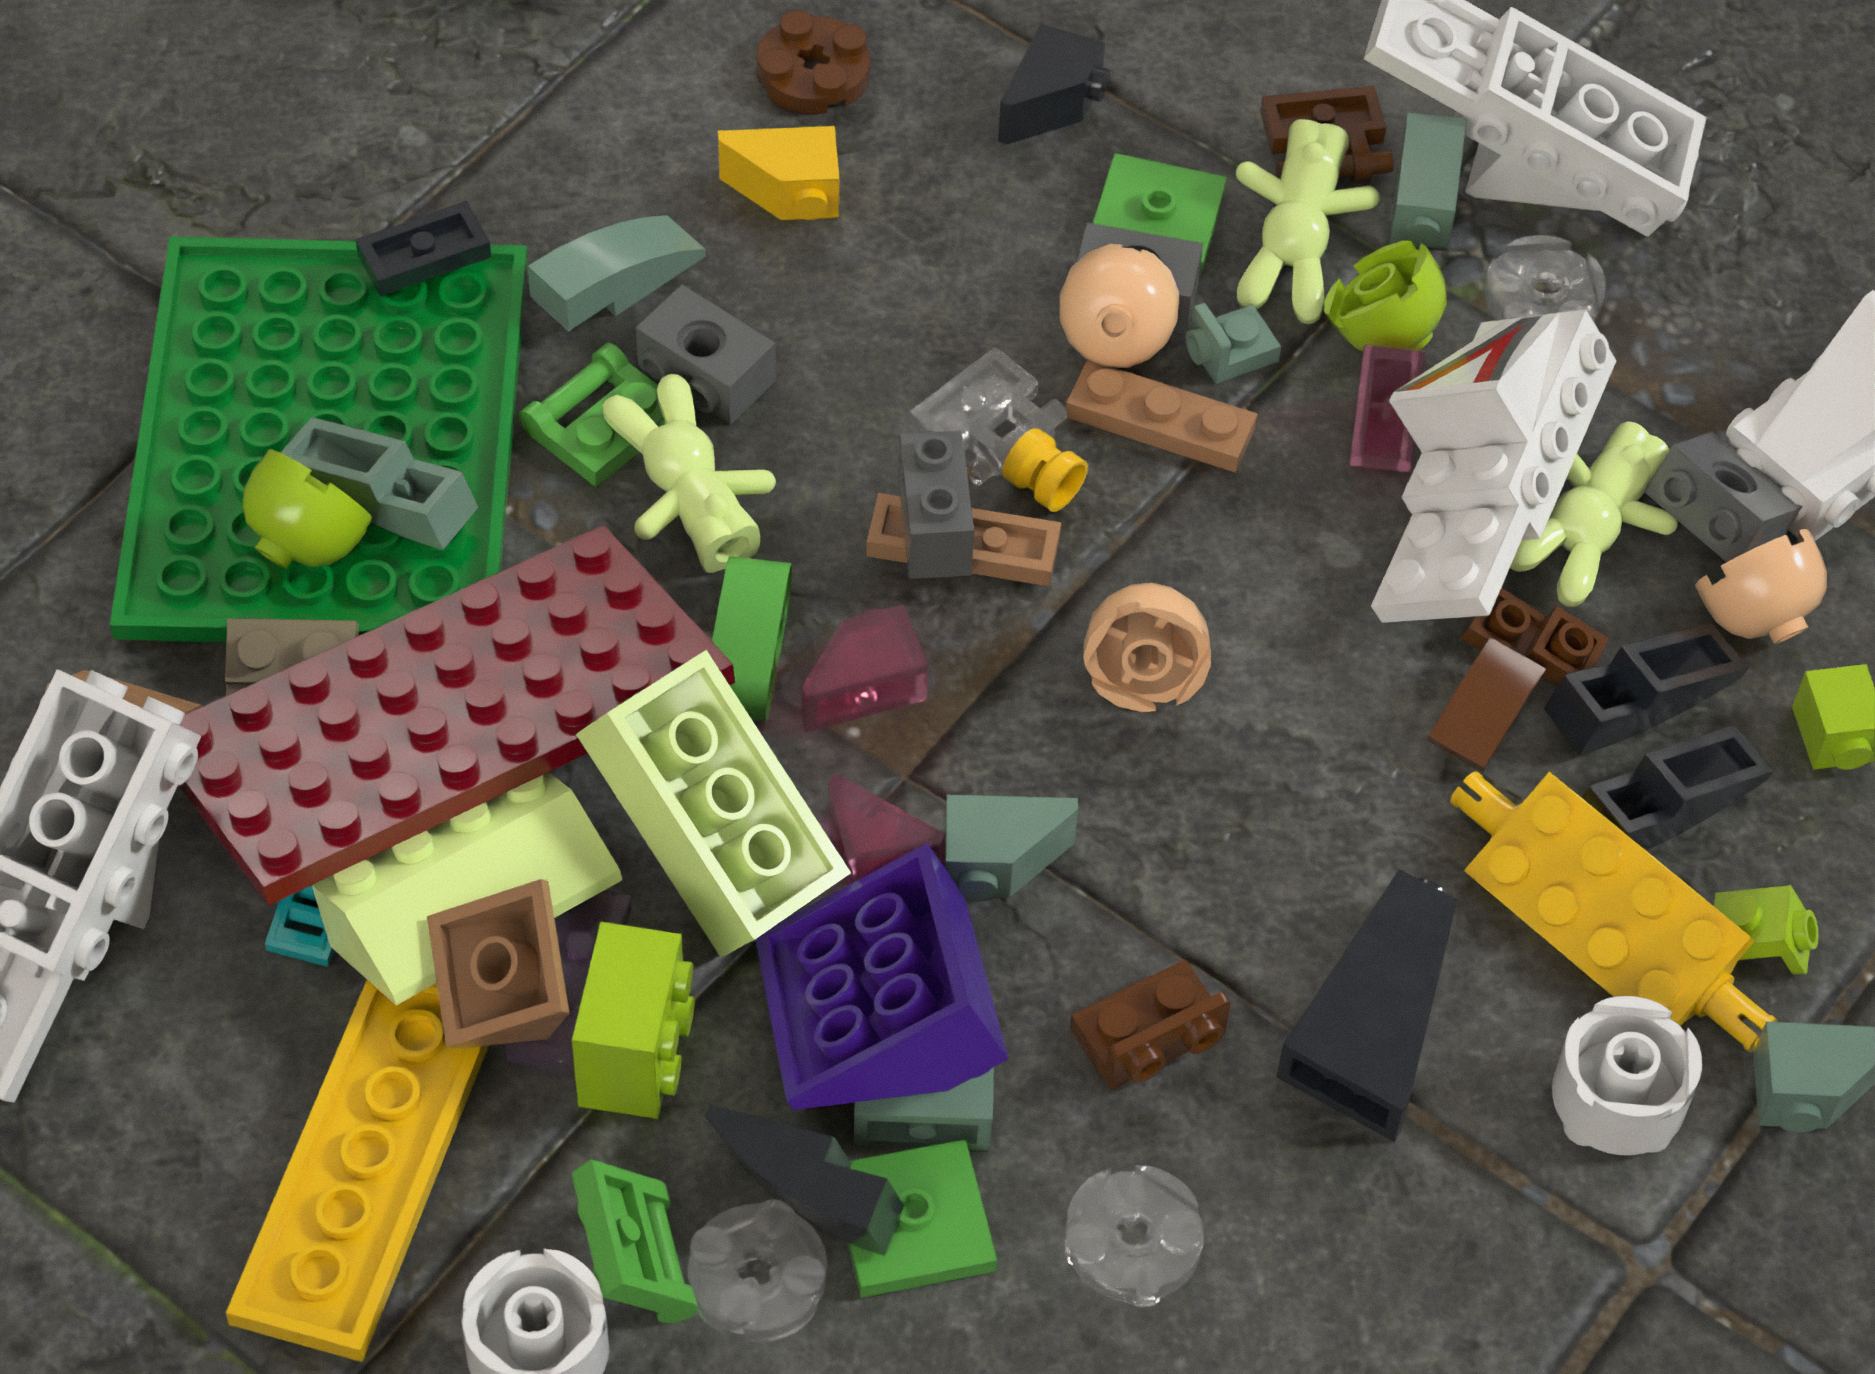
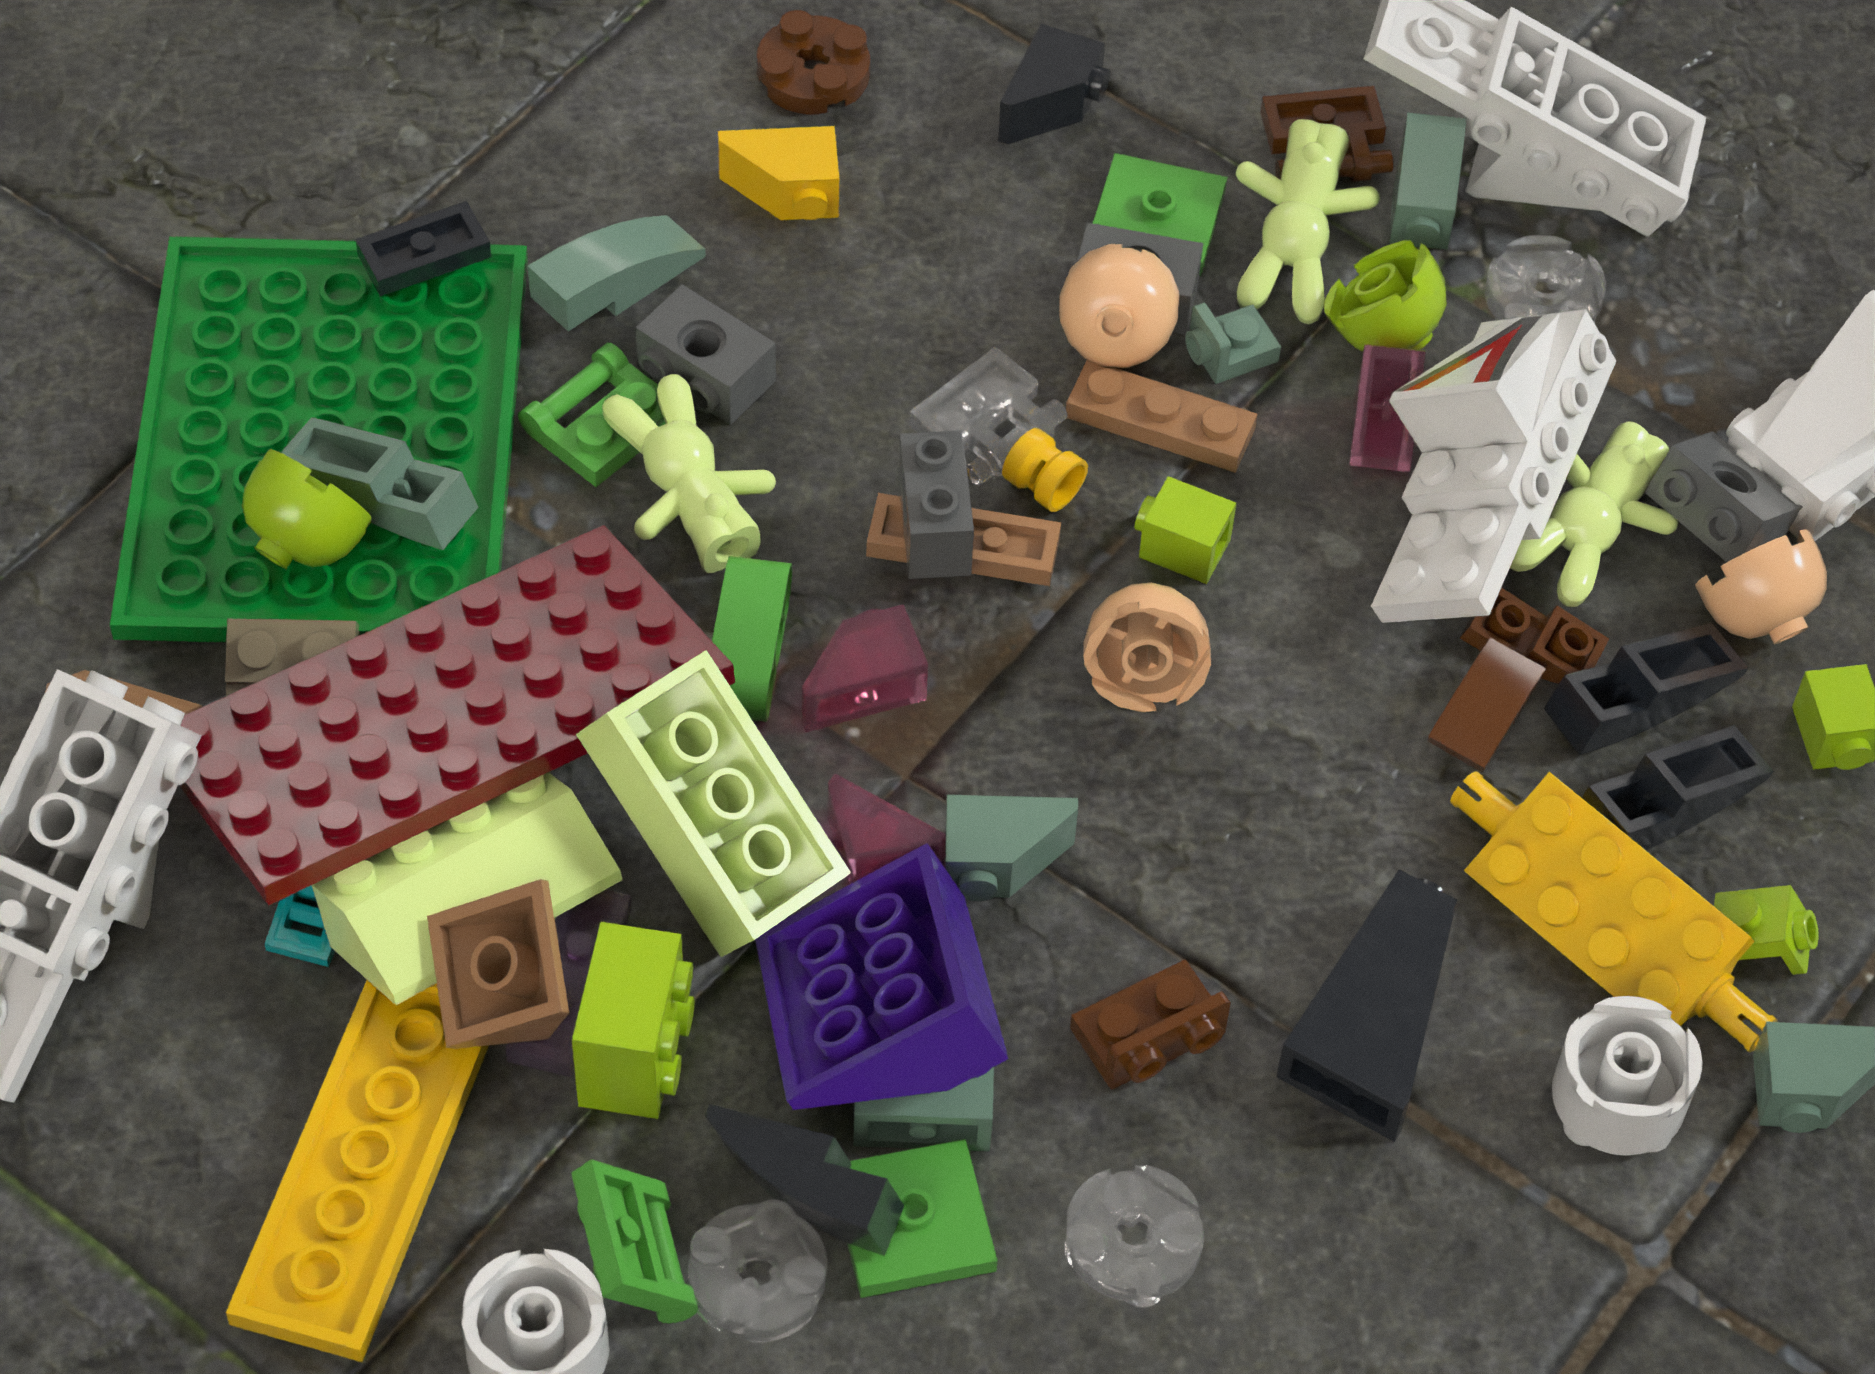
none -> lime brick [1134,476,1236,584]

